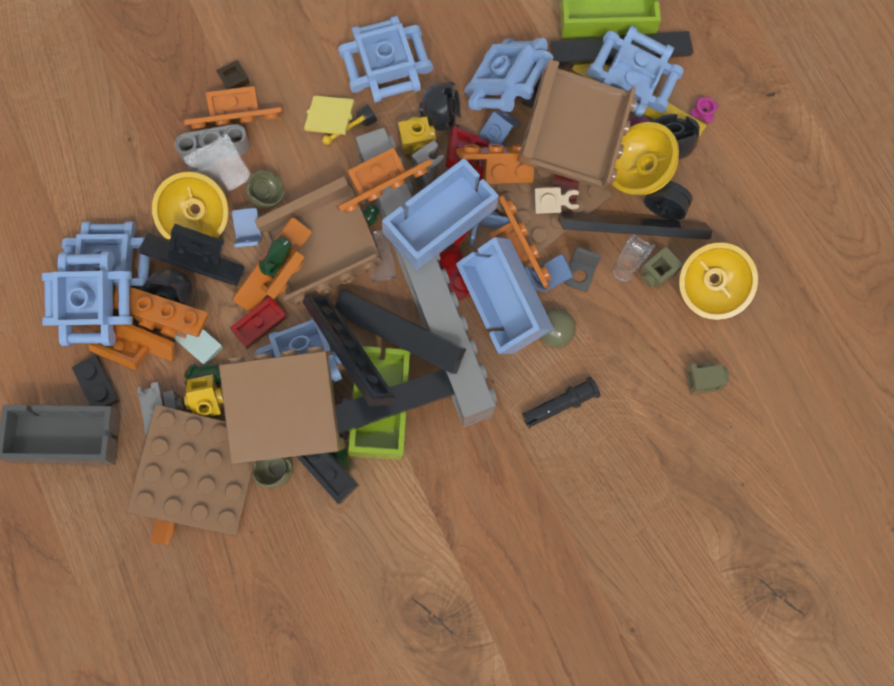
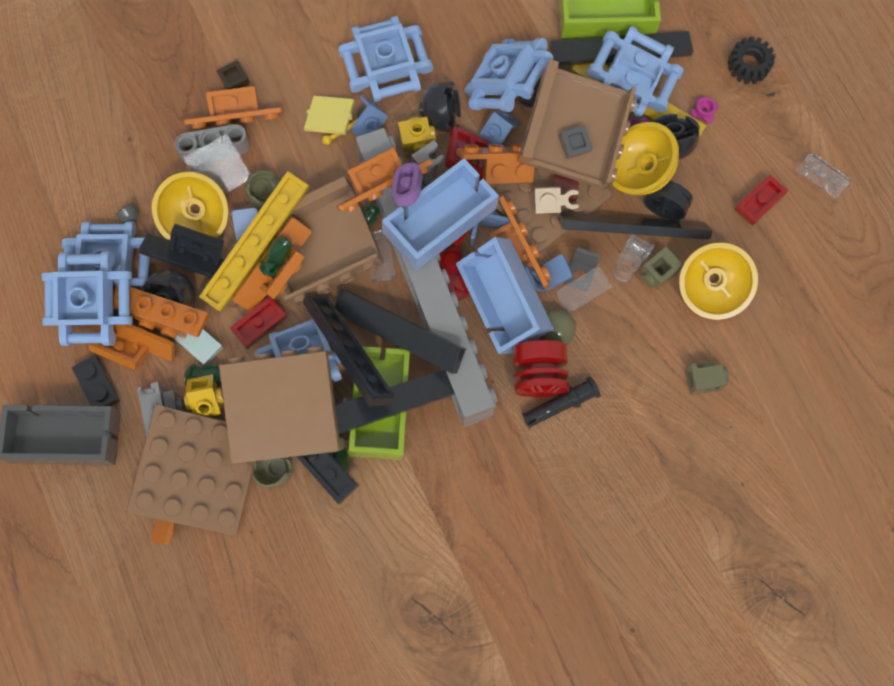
none -> dark grey hinge [116,202,139,223]
none -> yellow tile [199,171,310,312]
none -> medium blue bracket [351,95,388,136]
none -> medium lavender plate [391,163,423,207]
none -> red wheel [512,340,570,398]
none -> clear plate [555,266,612,314]
none -> dark grey plate [559,125,593,159]
none -> black tyre [727,37,775,85]
none -> red plate [734,175,788,226]
none -> clear hinge [796,152,851,199]

